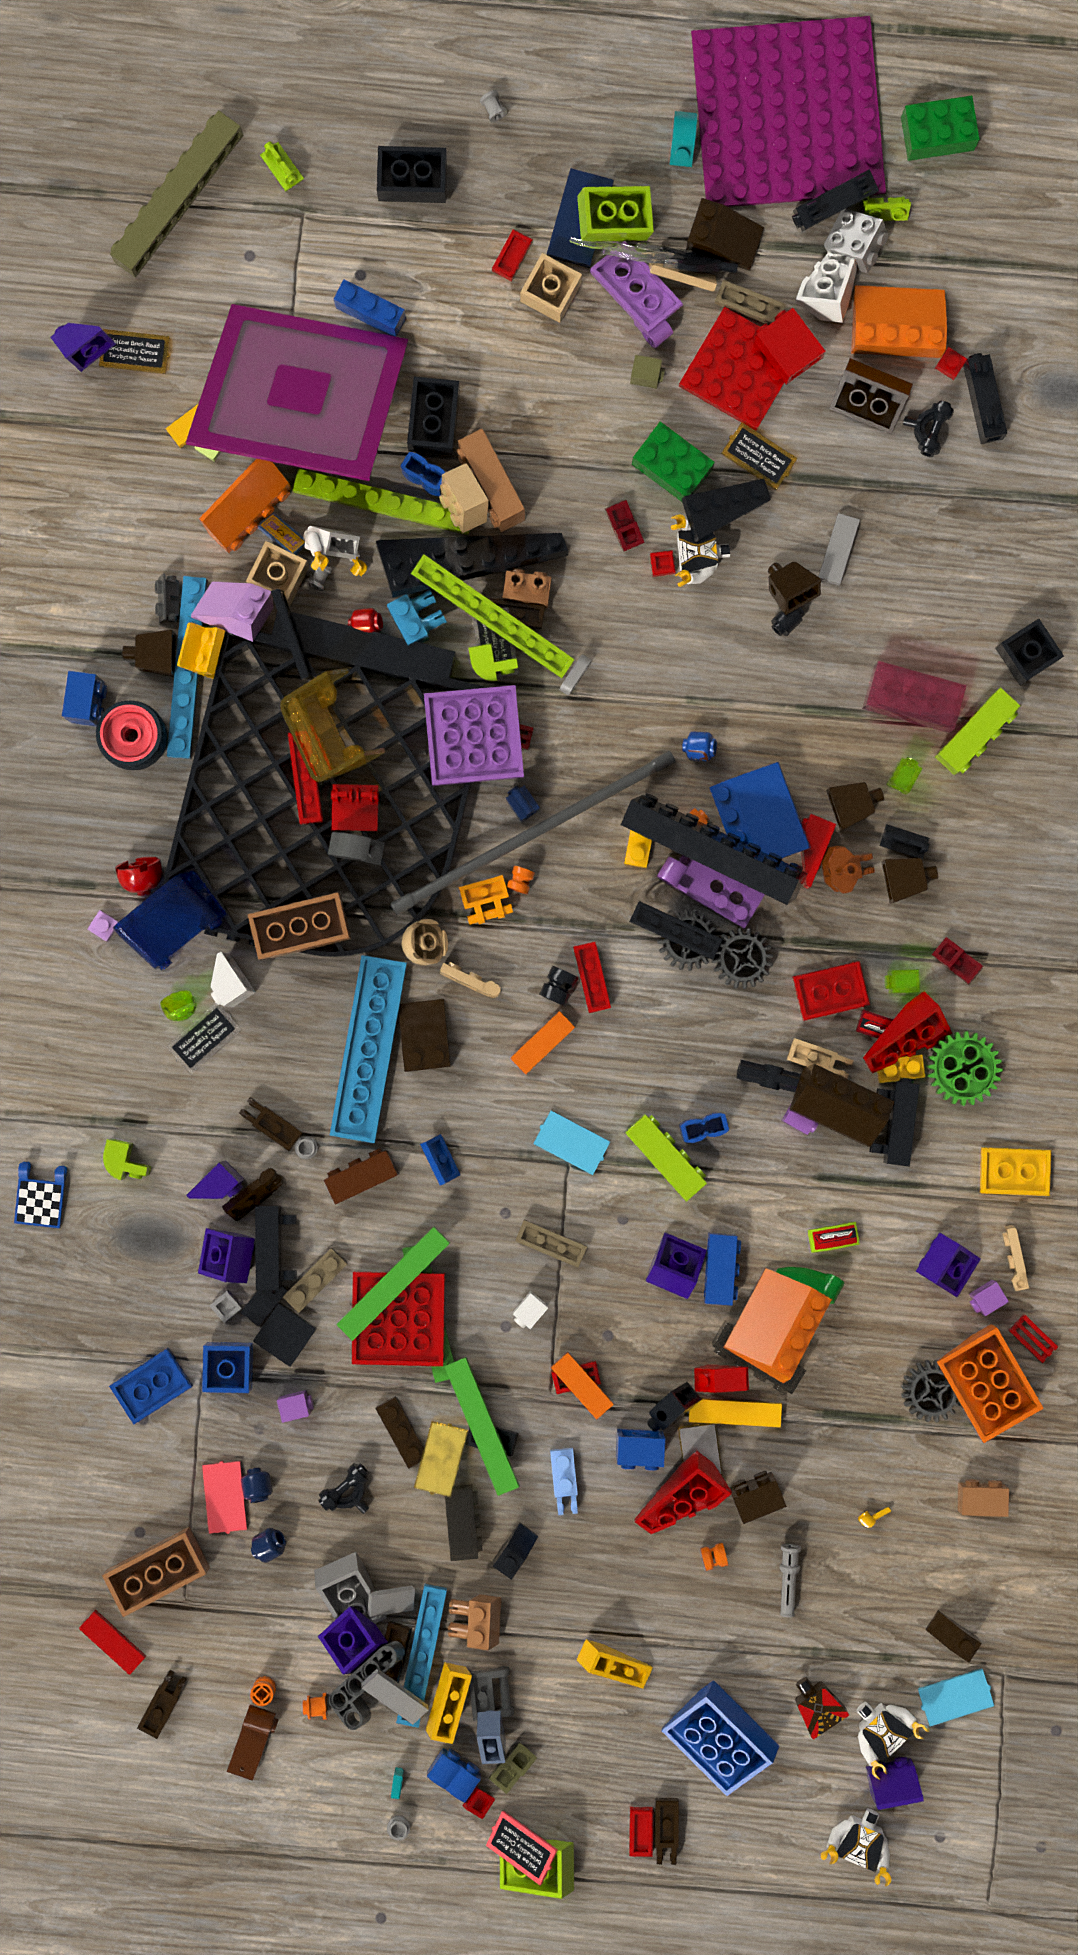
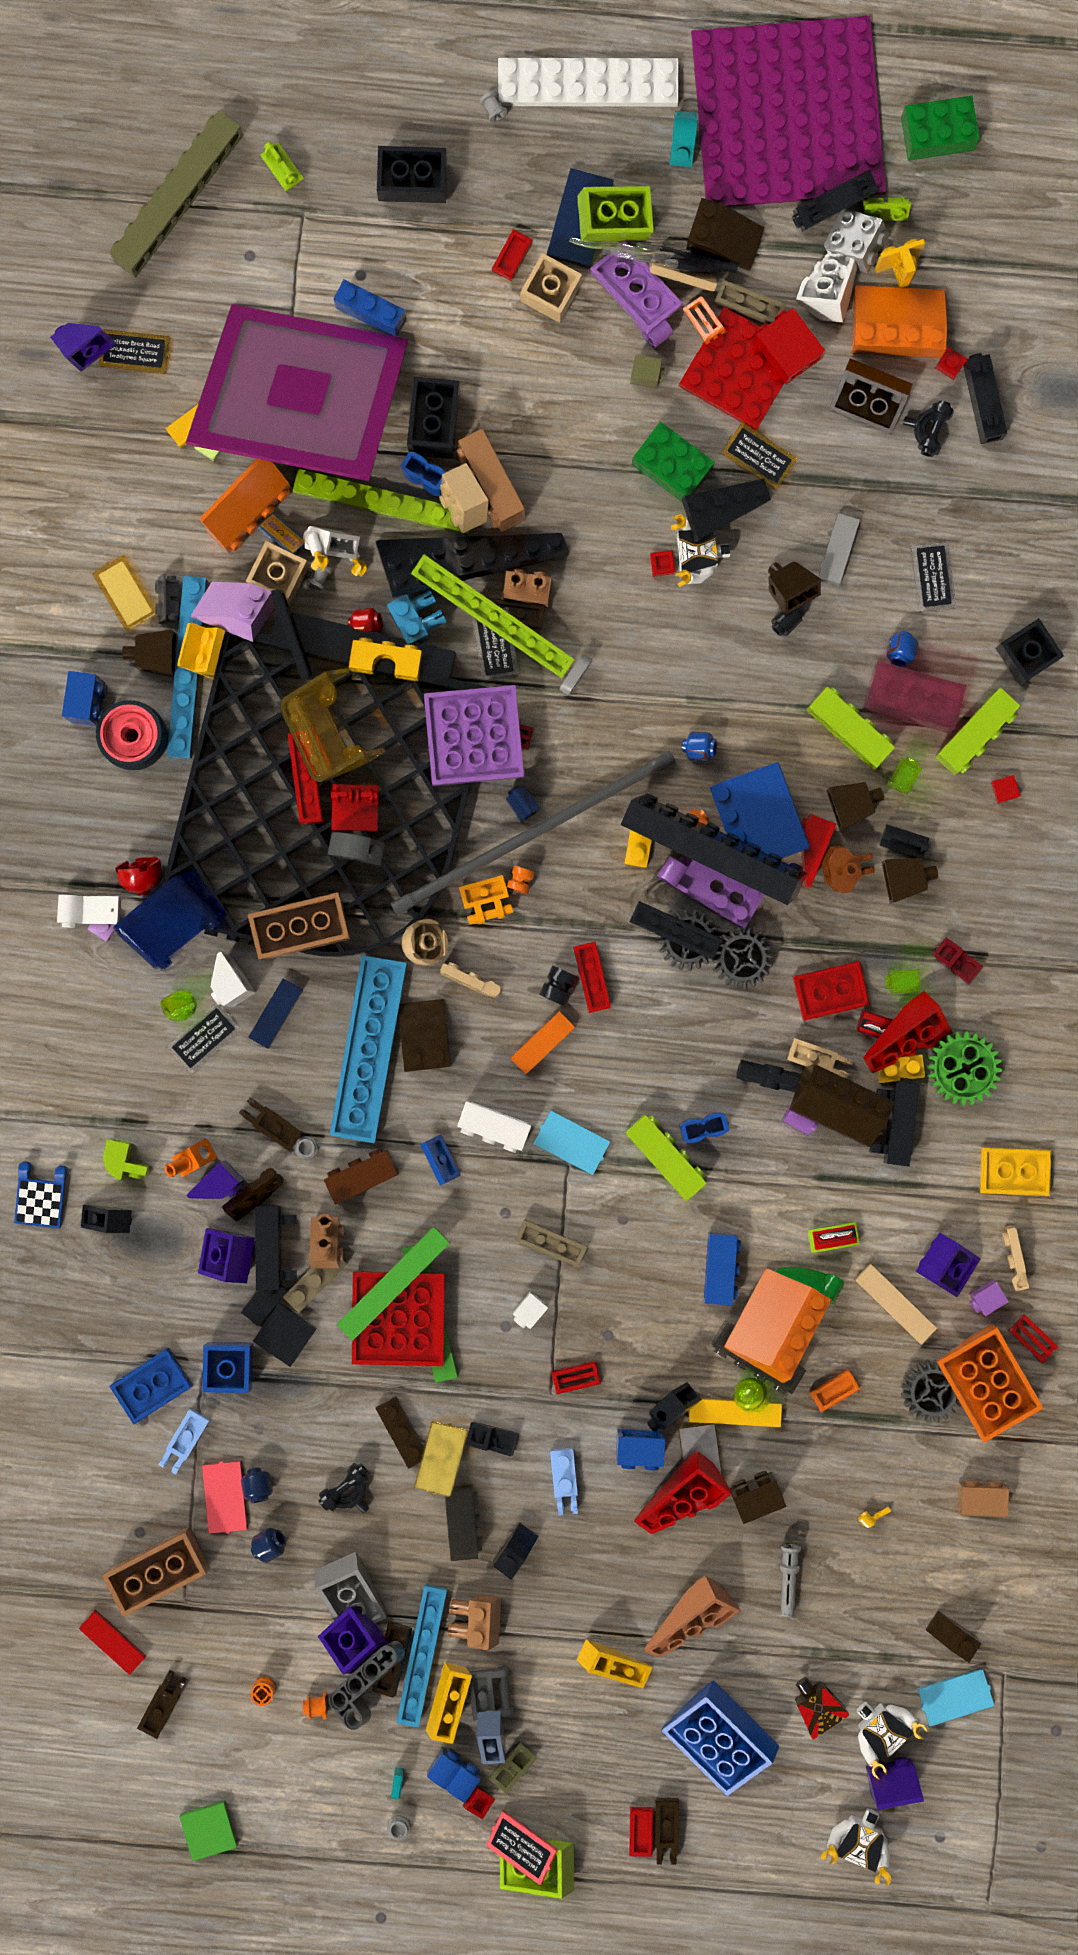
light grey tile [210,1290,242,1323] -> none
reddish brown door [227,1704,279,1781] -> none
medium lavender brick [277,1390,314,1423] -> none
light grey tile [361,1668,429,1725] -> none
light grey tile [367,1586,415,1617] -> none
bright green tile [444,1357,520,1496] -> none
lime brick [469,643,519,681] -> none
orange tile [551,1352,614,1420] -> none
dark red slope [604,500,645,552] -> none
dark purple slope [646,1232,707,1299] -> none
red slope [694,1364,749,1393] -> none
orange wheel [700,1542,728,1571] -> none
none -> white door [57,895,121,928]
none -> black slope [81,1205,132,1233]
none -> clear yellow piece [92,555,155,631]
none -> light blue hinge [159,1408,210,1475]
none -> orange bracket [164,1139,217,1178]
none -> bright green tile [179,1800,238,1861]
none -> dark blue tile [248,978,303,1049]
none -> medium nougat brick [309,1214,344,1268]
none -> yellow arch [349,638,423,681]
none -> white slope [457,1100,531,1153]
none -> white plate [498,58,678,107]
none -> nougat wedge [644,1576,740,1658]
none -> tile [683,296,726,345]
none -> clear neon green hair [733,1377,771,1413]
none -> lime brick [806,687,895,771]
none -> orange tile [809,1368,861,1413]
none -> tan tile [854,1264,937,1345]
none -> yellow bracket [875,239,926,288]
none -> blue head [886,631,918,667]
none -> piece [911,541,957,612]
none -> red tile [991,775,1021,804]

